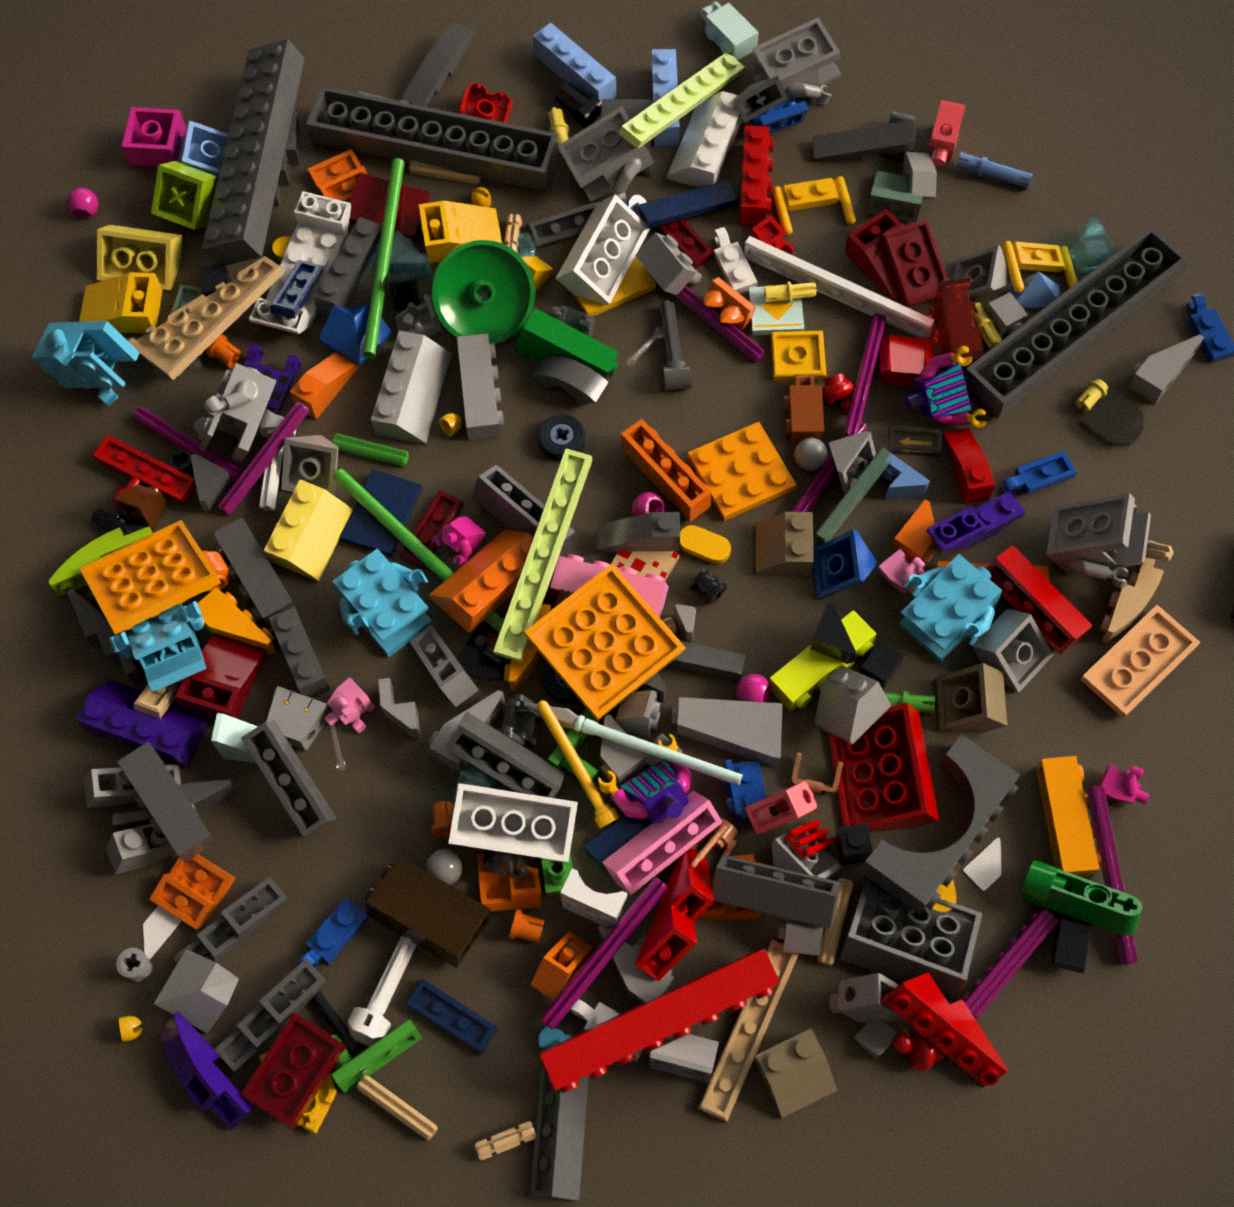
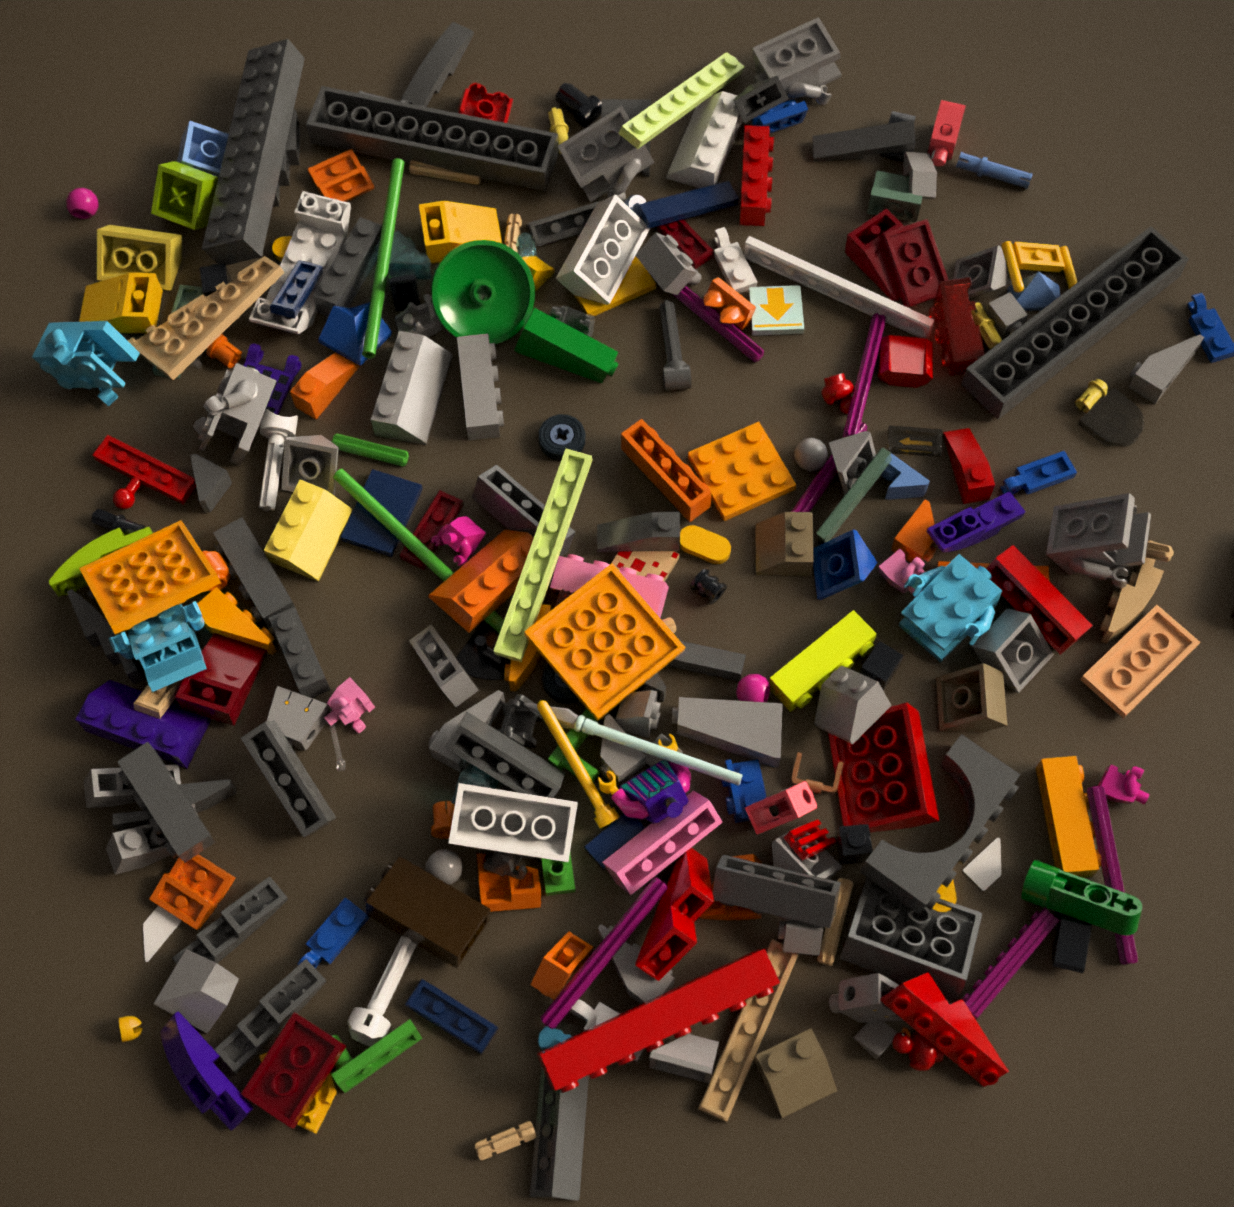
reddish brown slope [115,484,167,532] -> none
light grey bush [116,948,153,982] -> none
dark pink brick [122,107,186,167] -> none
magenta axle [133,407,242,482] -> none
black bush [168,449,193,475] -> none
light aqua slope [211,713,257,763] -> none
magenta axle [218,401,309,515] -> none
black bar [311,990,360,1055] -> none
medium azure torso [332,549,433,657] -> none
dark red tile [349,173,431,240] -> none
tan axle [357,1075,438,1140] -> none
light grey slope [378,678,420,739] -> none
yellow hinge [439,413,462,436] -> none
yellow hinge [471,187,491,207] -> none
orange bush [509,909,545,943] -> none
dark grey brick [531,355,608,406] -> none
light blue brick [533,23,617,102] -> none
white piece [560,868,627,928] -> none
clear hinge [627,327,663,366] -> none
dark pink piece [631,492,666,516] -> none
light blue brick [652,49,679,147] -> none
light grey slope [674,604,696,643] -> none
nougat plant [690,818,738,886] -> none
light aqua brick [700,1,758,60] -> none
red plate [750,215,795,255] -> none
light yellow axle [764,281,816,303] -> none
yellow tile [770,331,826,381] -> none
yellow plate [772,176,856,235] -> none
dark orange brick [783,375,824,445] -> none
black slope [810,602,856,664] -> none
bright green pin [885,691,935,714] -> none
torso [905,346,986,428] -> none
clear light blue slope [1070,214,1116,273] -> none

